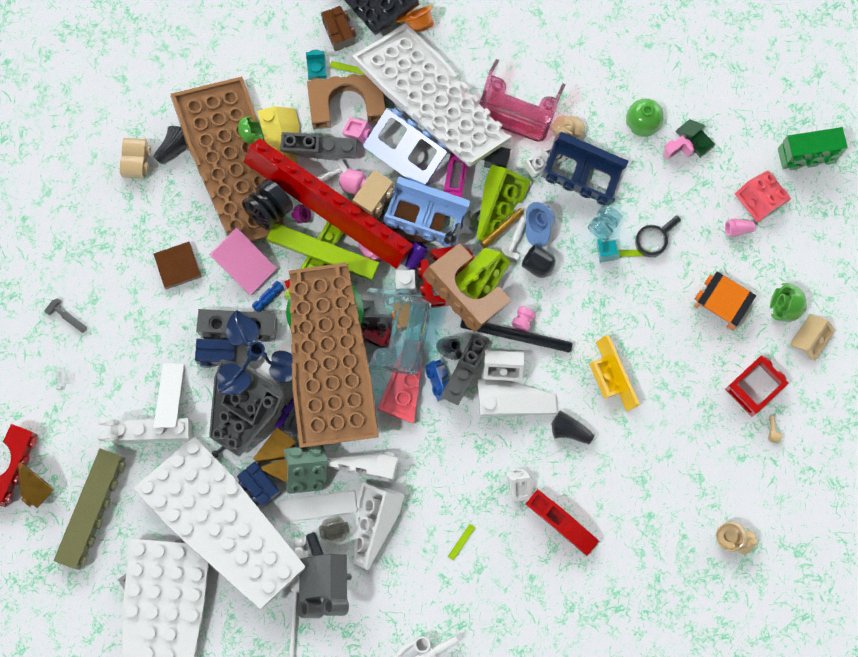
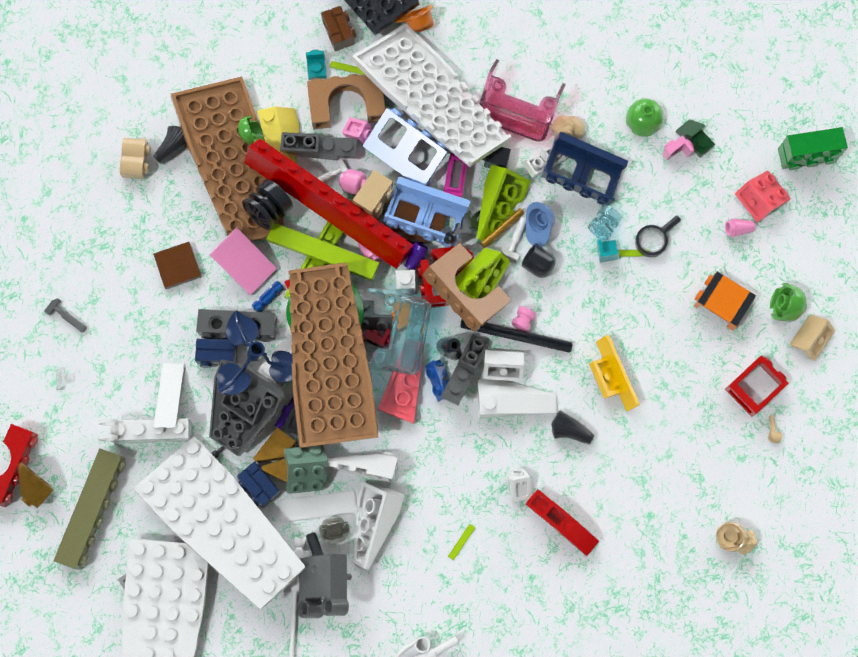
magenta tile [291,204,311,224] -> none

